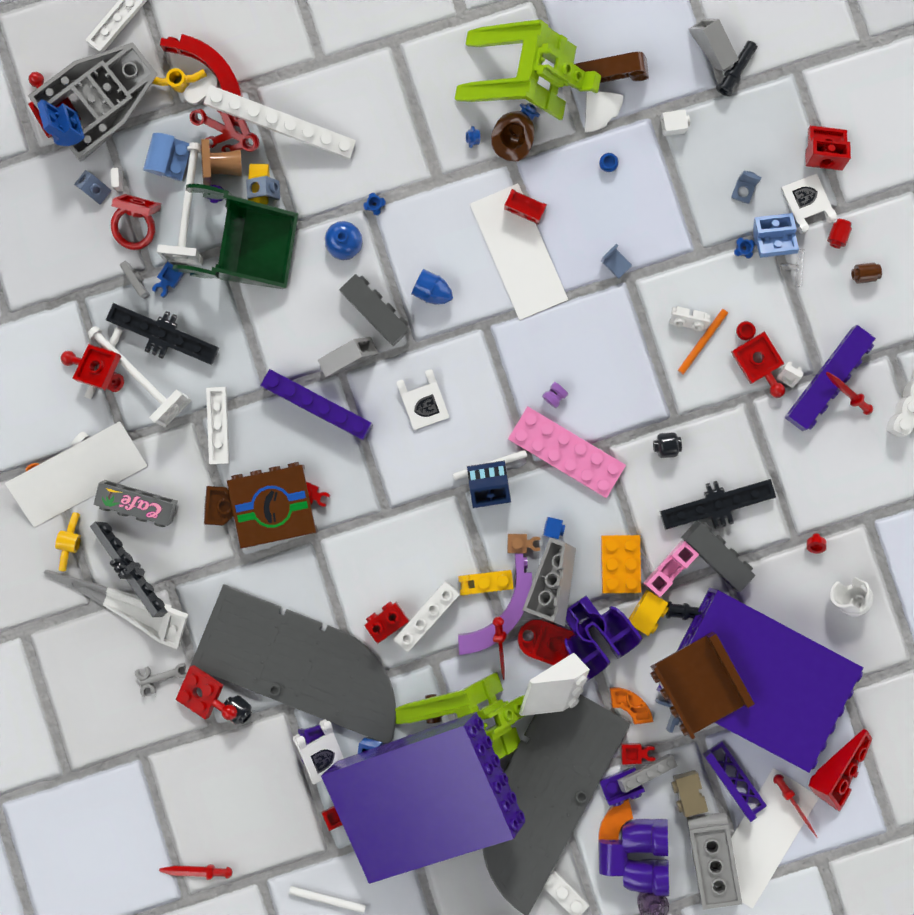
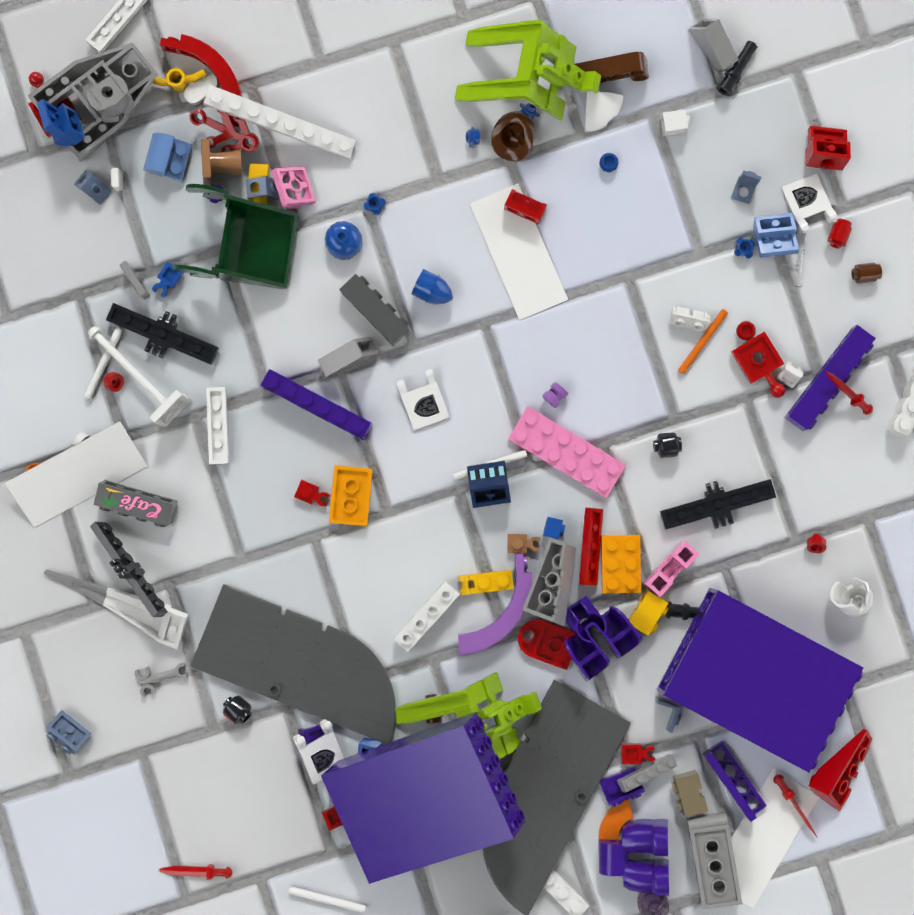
yellow piece [55,512,81,571] -> none
red plate [61,344,121,390] -> none
red tile [111,194,162,250] -> none
white tile [157,142,203,266] -> none
red plate [175,665,237,720] -> none
reddish brown plate [204,486,234,526] -> none
reddish brown panel [227,462,318,549] -> none
red brick [364,601,410,644] -> none
red sword [492,617,507,680] -> none
white slope [519,653,590,716] -> none
sand blue bracket [601,244,632,279] -> none
orange tile [610,687,653,724] -> none
reddish brown panel [650,632,755,739] -> none
dark grey brick [681,521,756,592] -> none
none -> sand blue bracket [45,710,92,755]
none -> light grey piece [87,74,134,123]
none -> bright pink piece [271,166,316,211]
none -> light orange plate [329,465,373,526]
none -> red plate [579,507,603,586]

